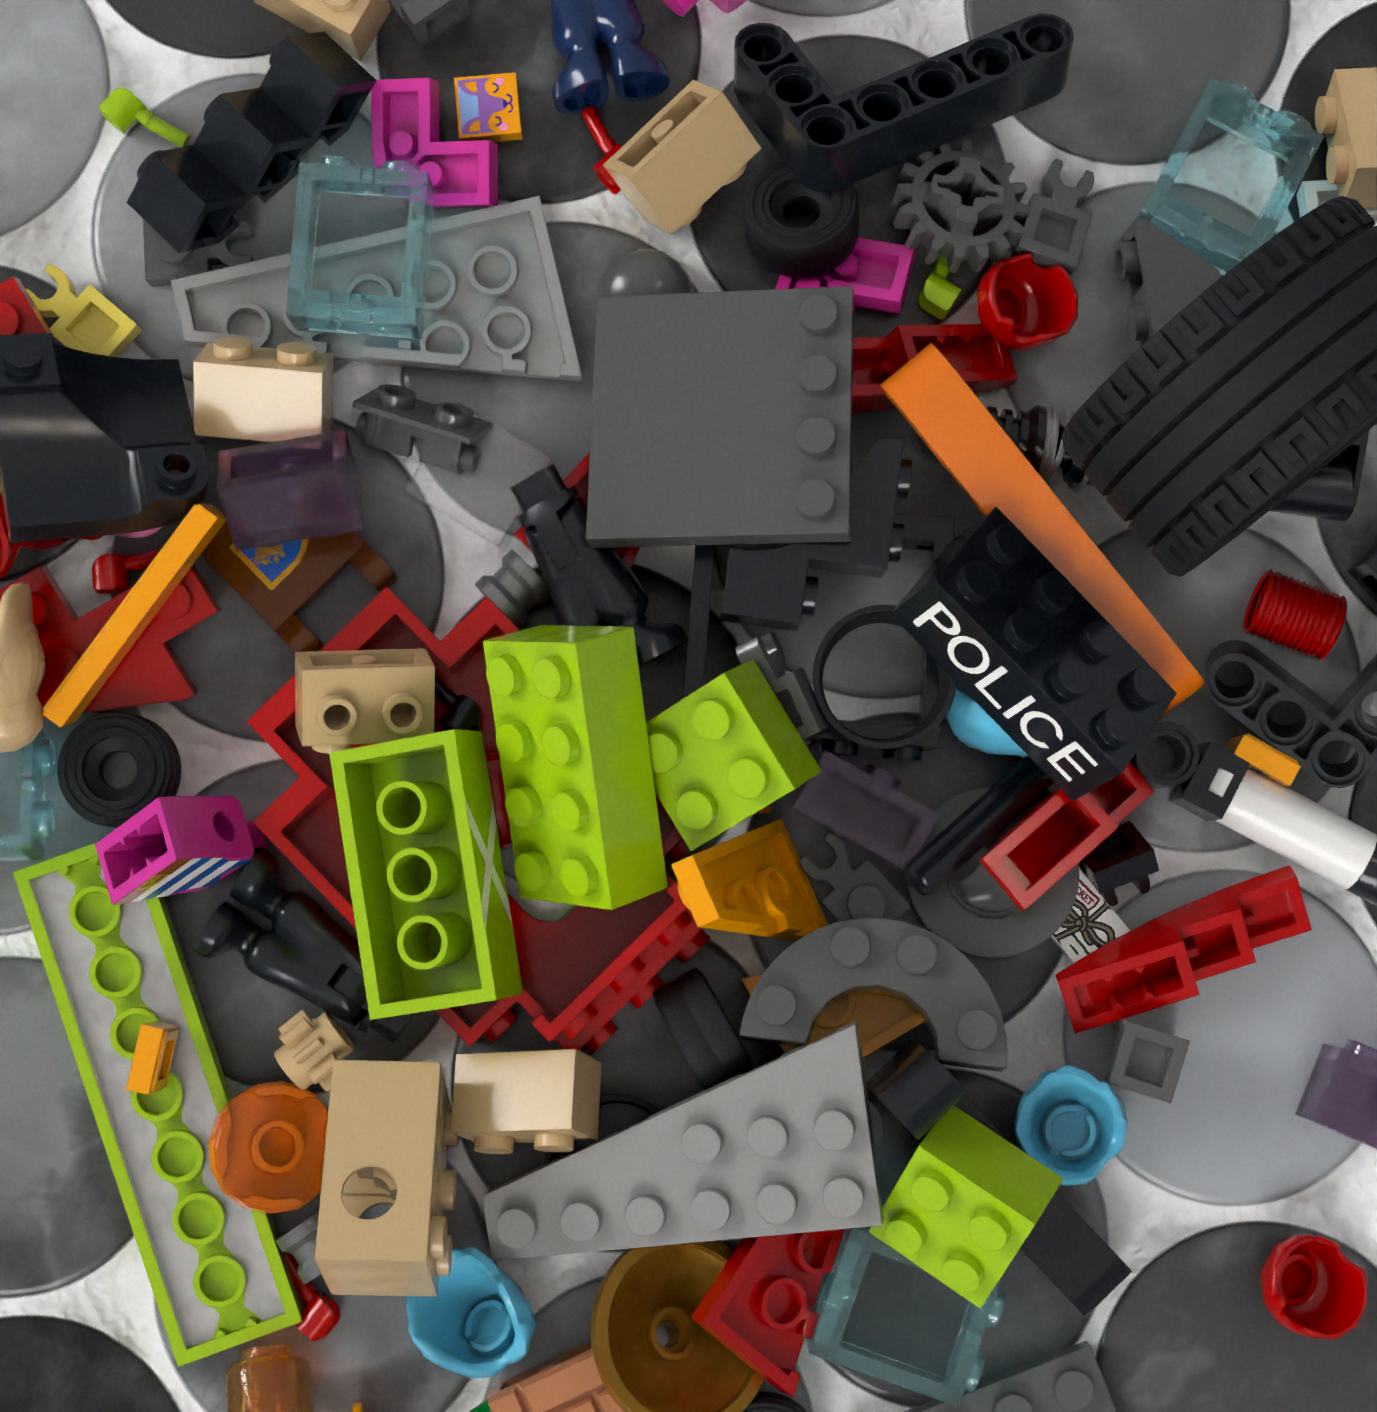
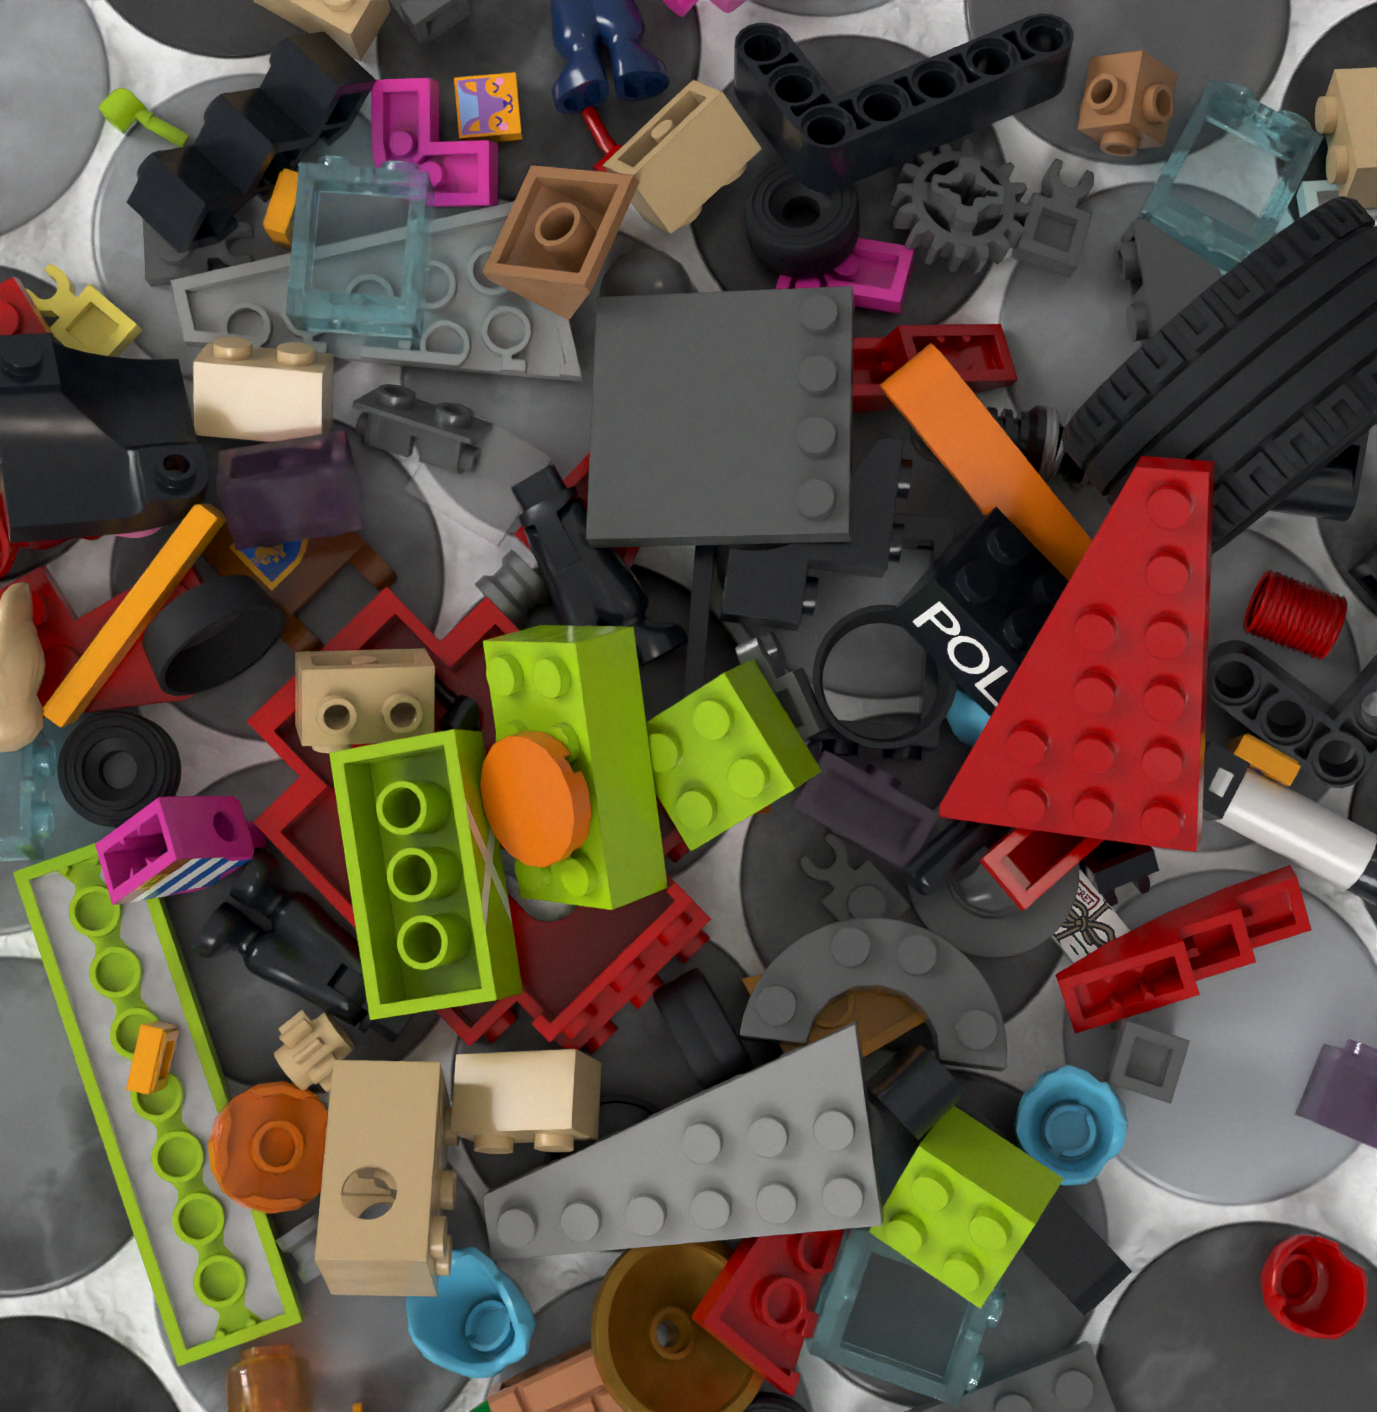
red hand [92,548,162,594] -> none
red hand [284,1252,341,1341] -> none
light orange wing [671,818,828,941] -> none
lime hand [918,256,962,320] -> none
red hair [977,253,1078,351] -> none
none -> black tyre [142,575,286,696]
none -> light orange tile [262,168,314,251]
none -> orange tile [480,731,592,868]
none -> medium nougat slope [482,165,639,320]
none -> red wing [939,456,1215,852]
none -> medium nougat brick [1077,50,1178,157]

